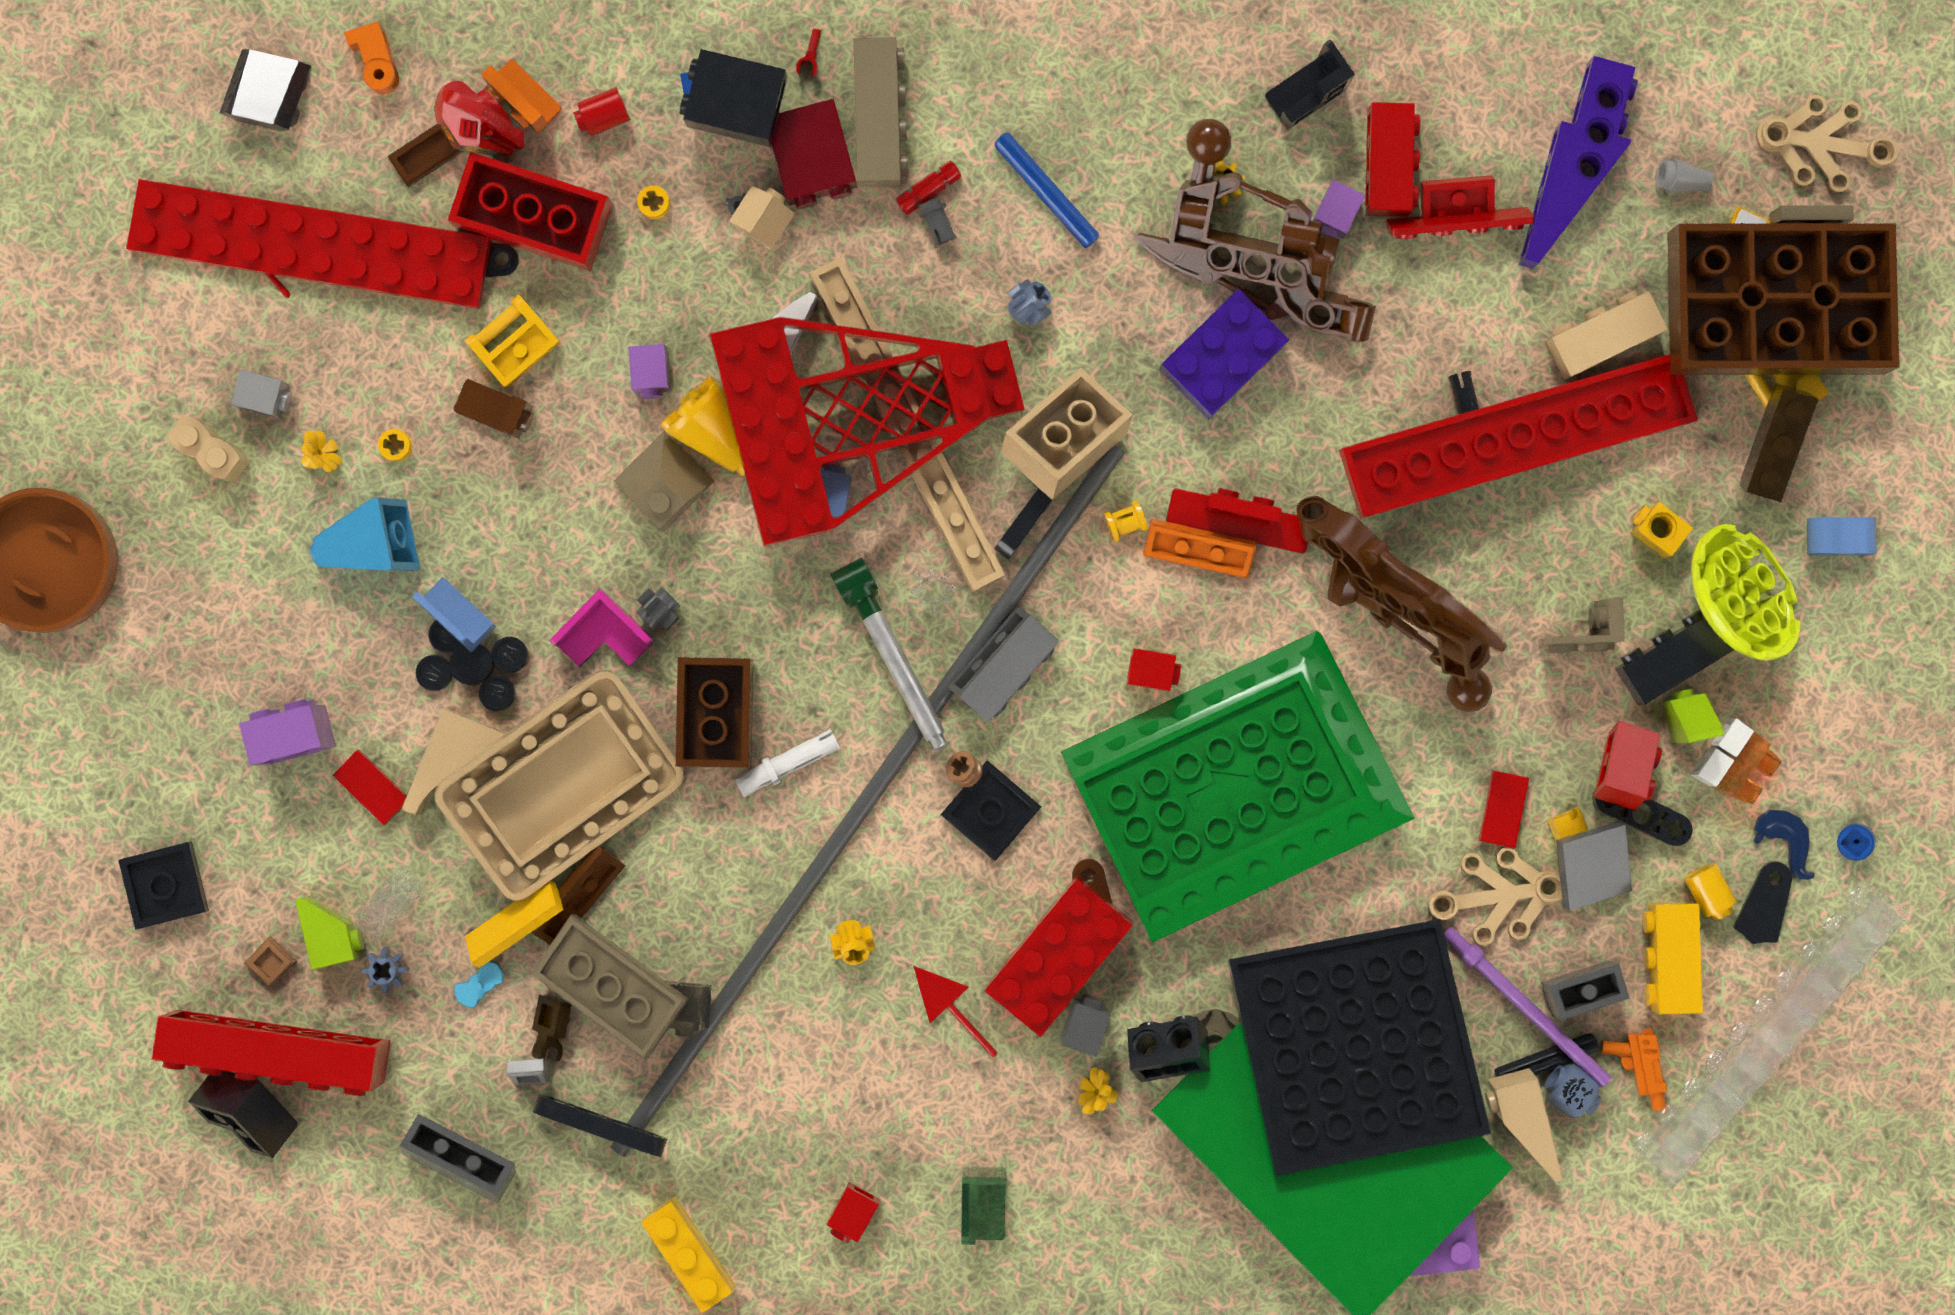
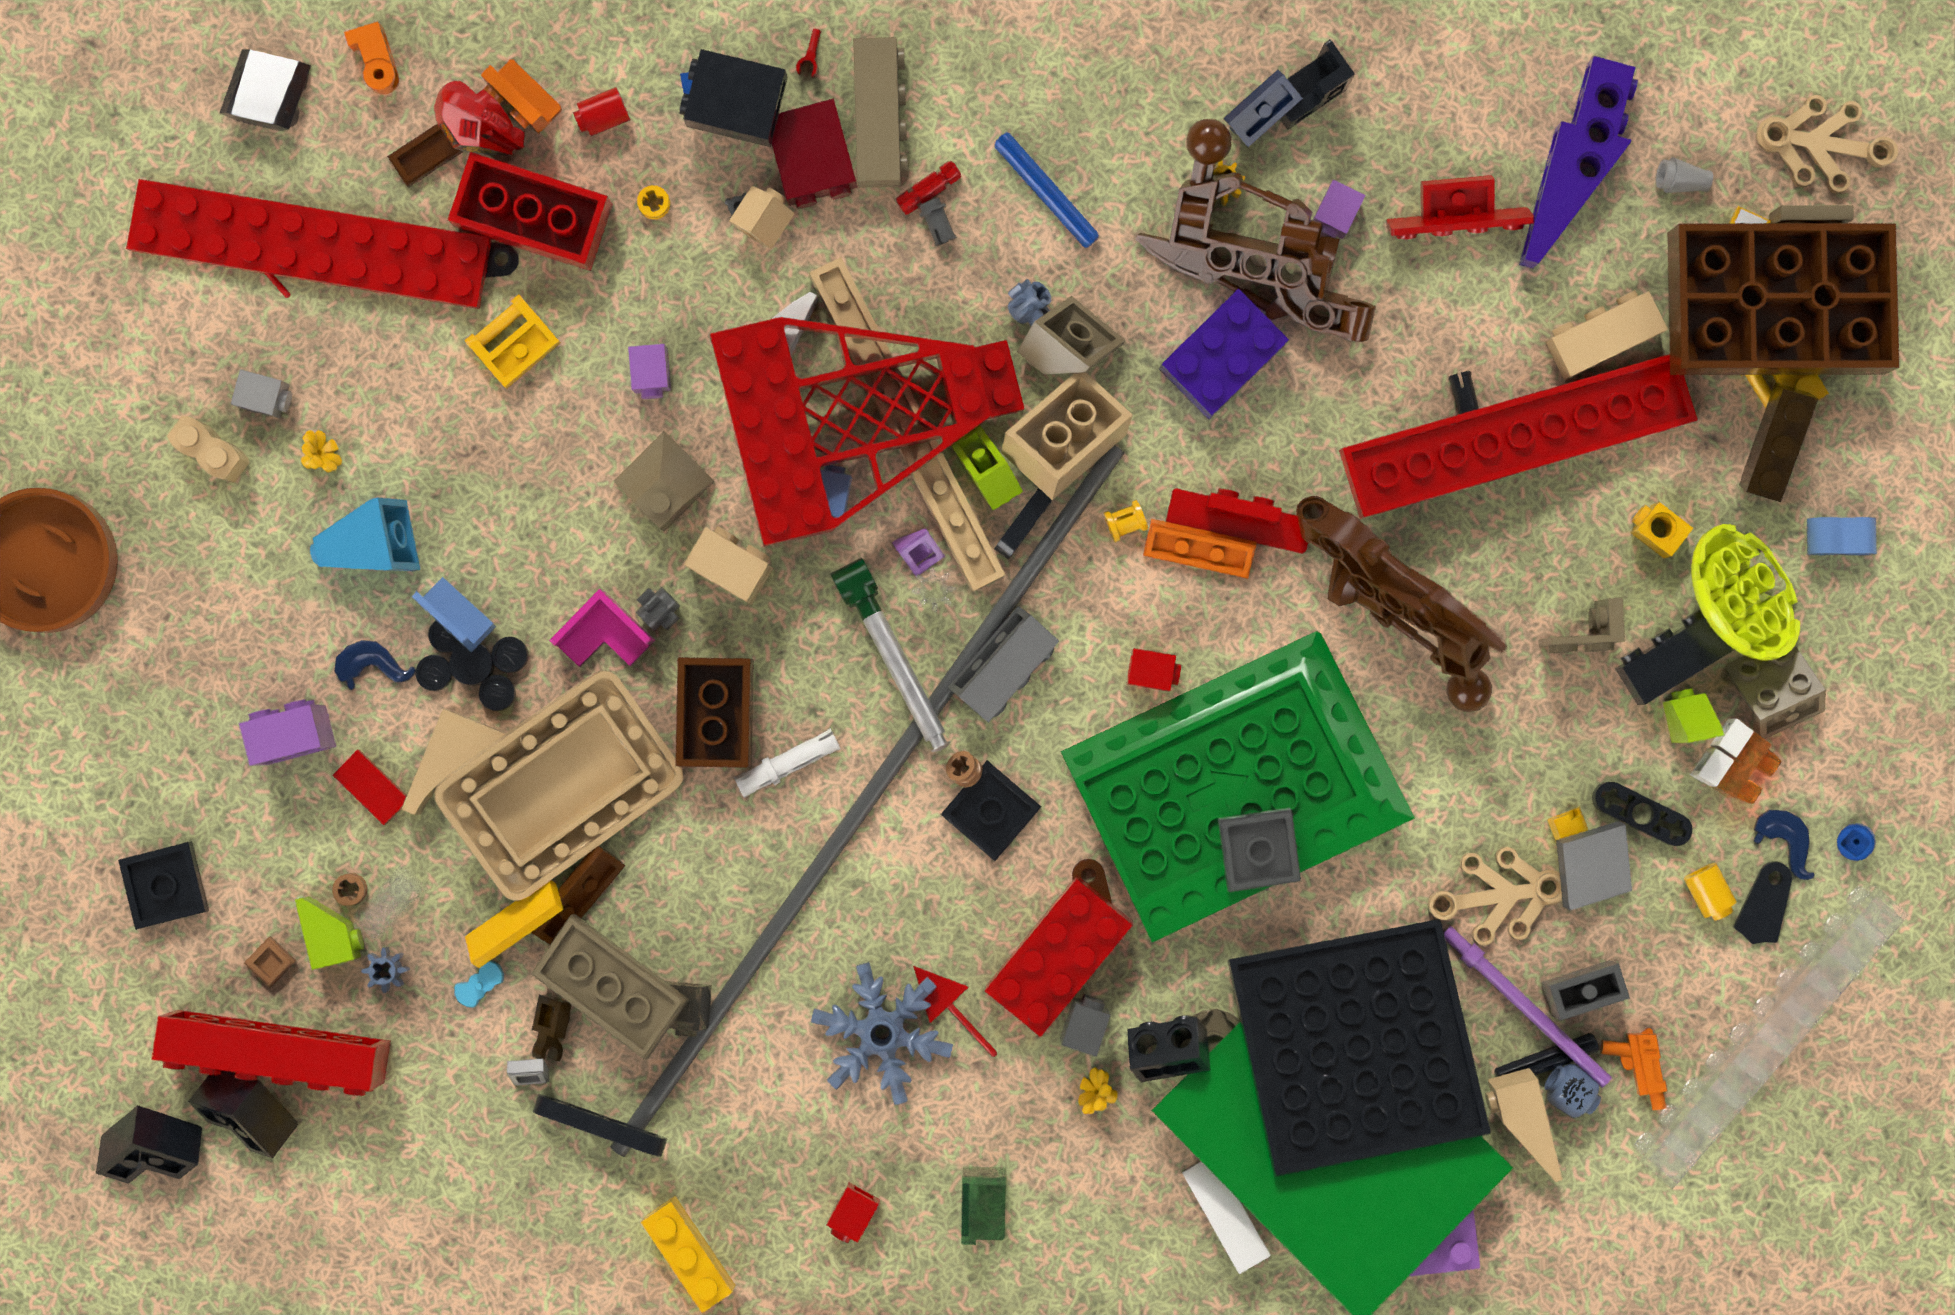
yellow bush [377,428,413,462] -> none
dark grey brick [400,1114,516,1204] -> none
reddish brown bracket [454,379,534,439] -> none
yellow cone [660,375,745,476] -> none
yellow gear [829,920,876,965] -> none
red brick [1365,102,1421,217] -> none
red tile [1478,770,1529,848] -> none
brick [1594,721,1662,811] -> none
yellow brick [1642,902,1703,1014] -> none
none -> black panel [96,1105,202,1184]
none -> medium nougat bush [332,873,368,906]
none -> dark blue piece [334,640,416,690]
none -> tan brick [683,526,774,605]
none -> sand blue piece [811,962,953,1105]
none -> medium lavender slope [892,528,945,577]
none -> lime slope [951,426,1023,510]
none -> dark tan slope [1017,296,1125,374]
none -> white slope [1182,1162,1271,1274]
none -> dark grey tile [1218,808,1301,892]
none -> panel [1223,69,1303,147]
none -> dark tan bracket [1725,645,1826,741]

